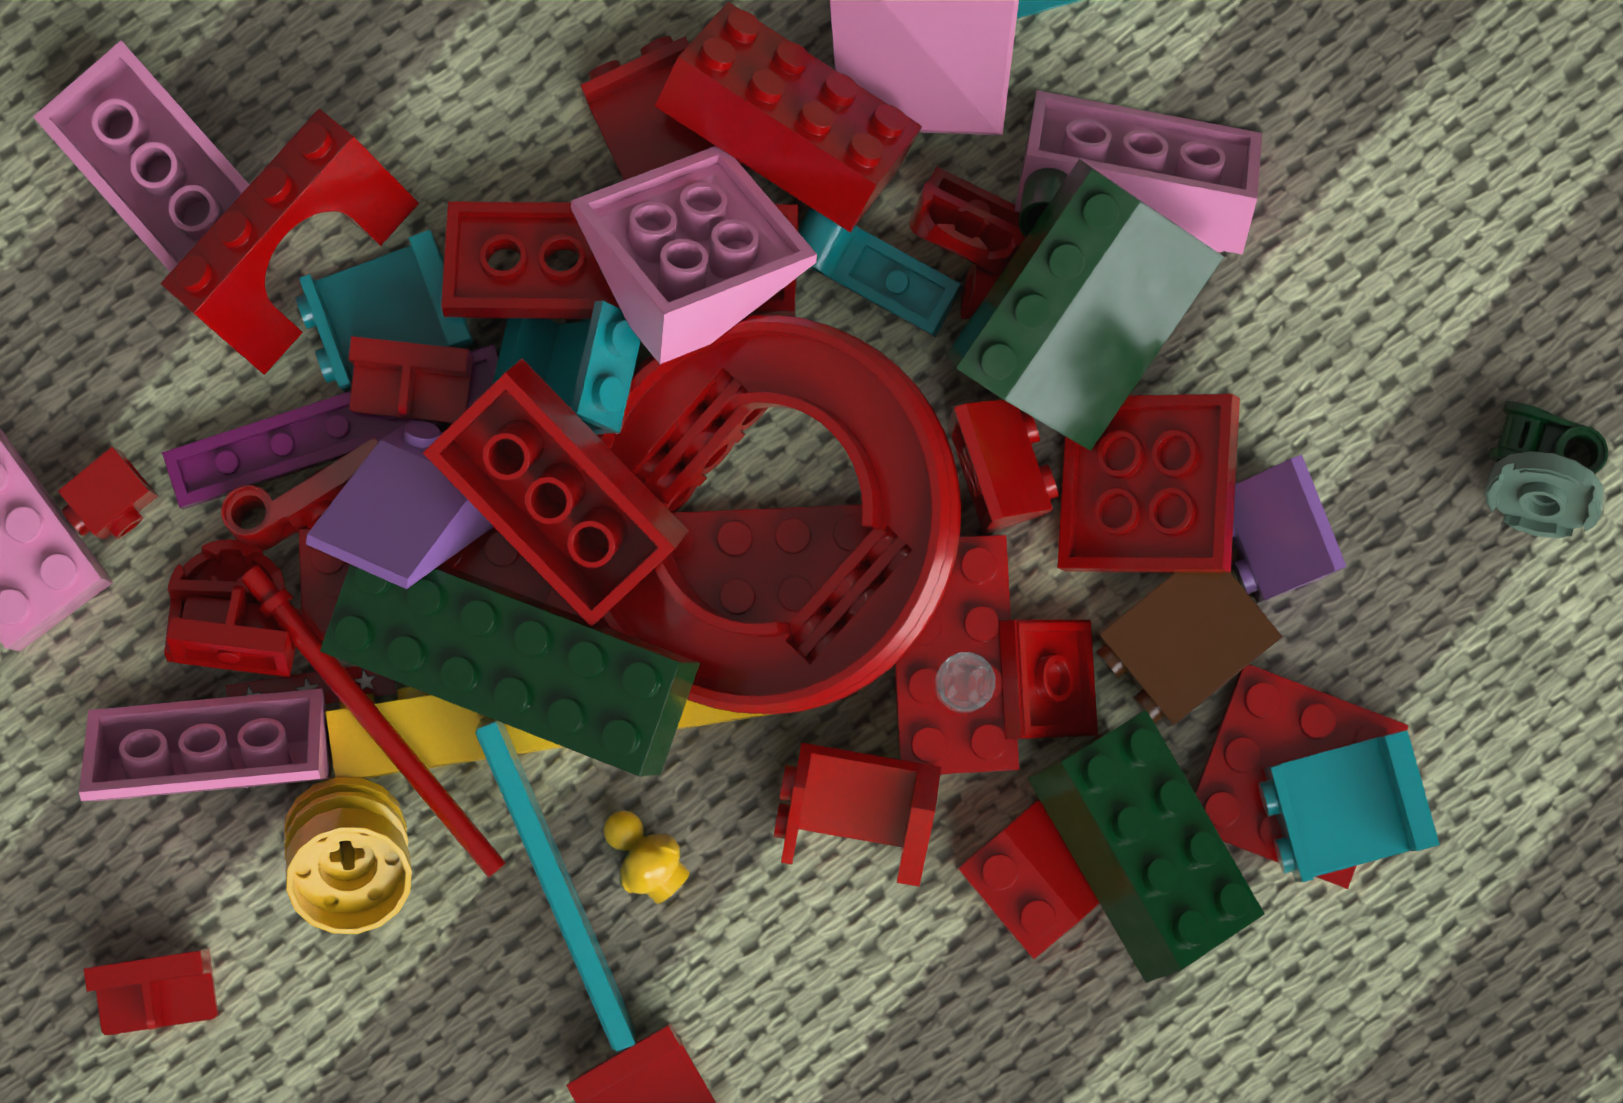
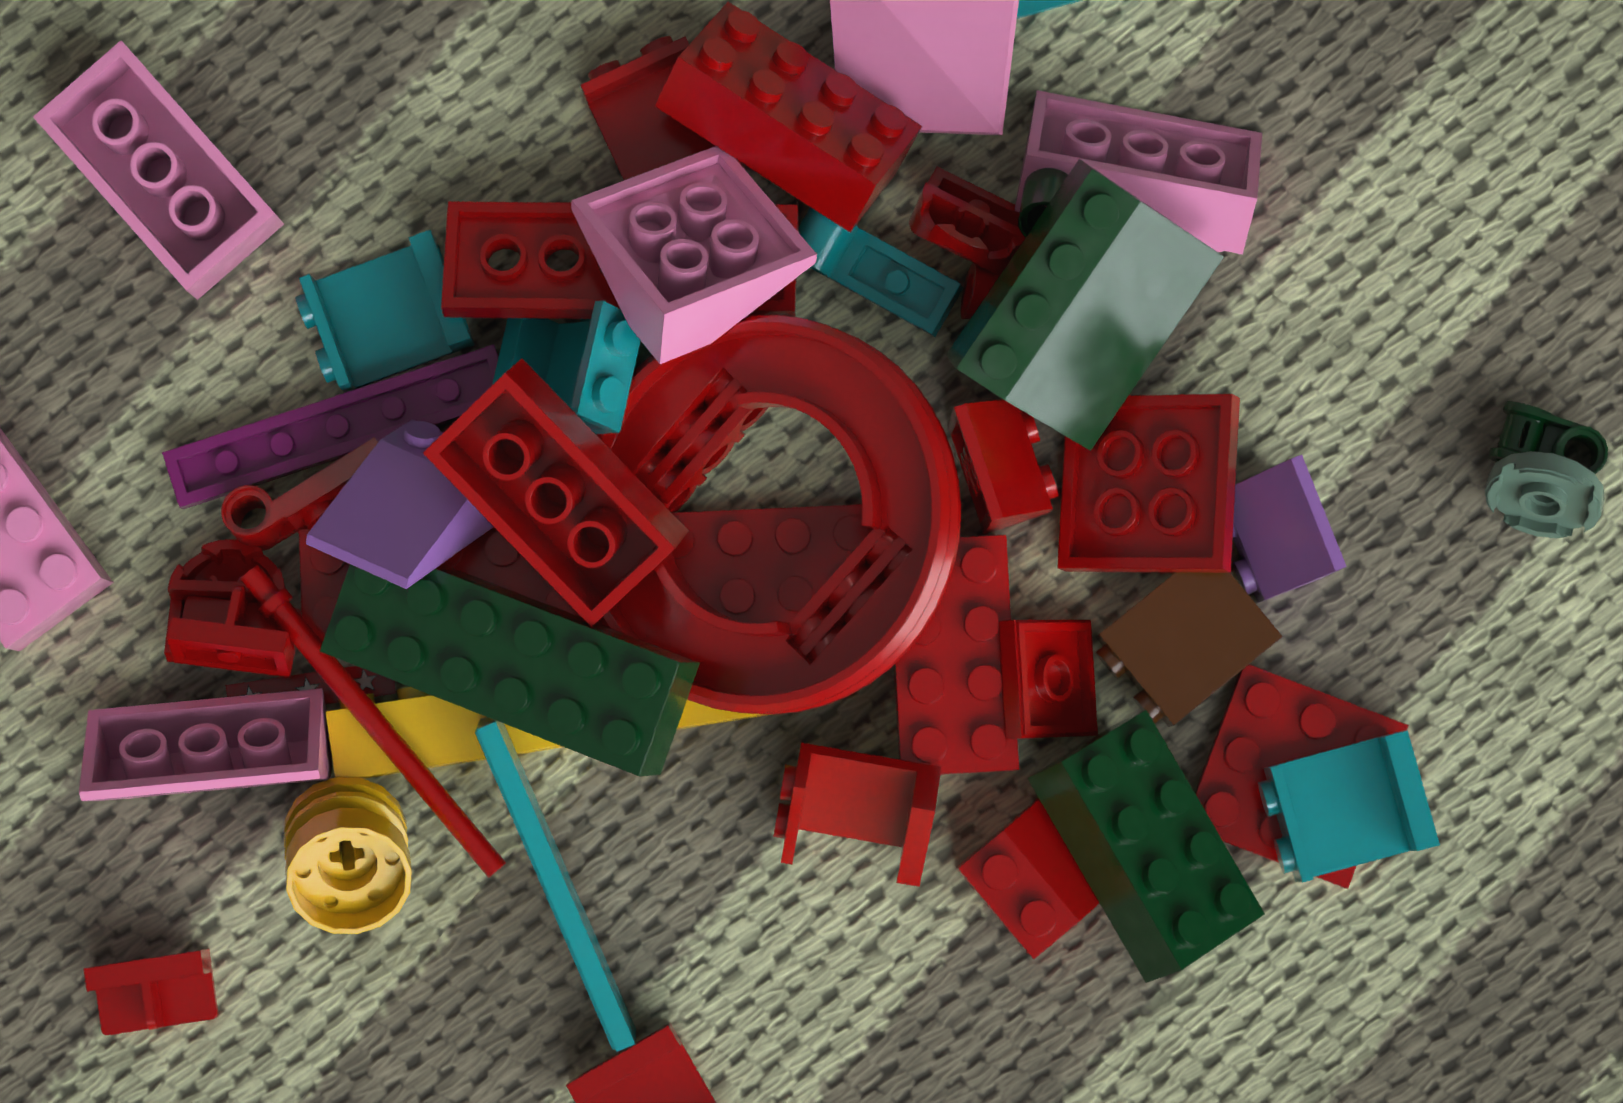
red brick [58,446,158,540] -> none
red arch [160,108,419,375] -> none
red panel [348,336,474,424] -> none
yellow animal [603,810,690,904] -> none
clear wheel [934,652,995,713] -> none

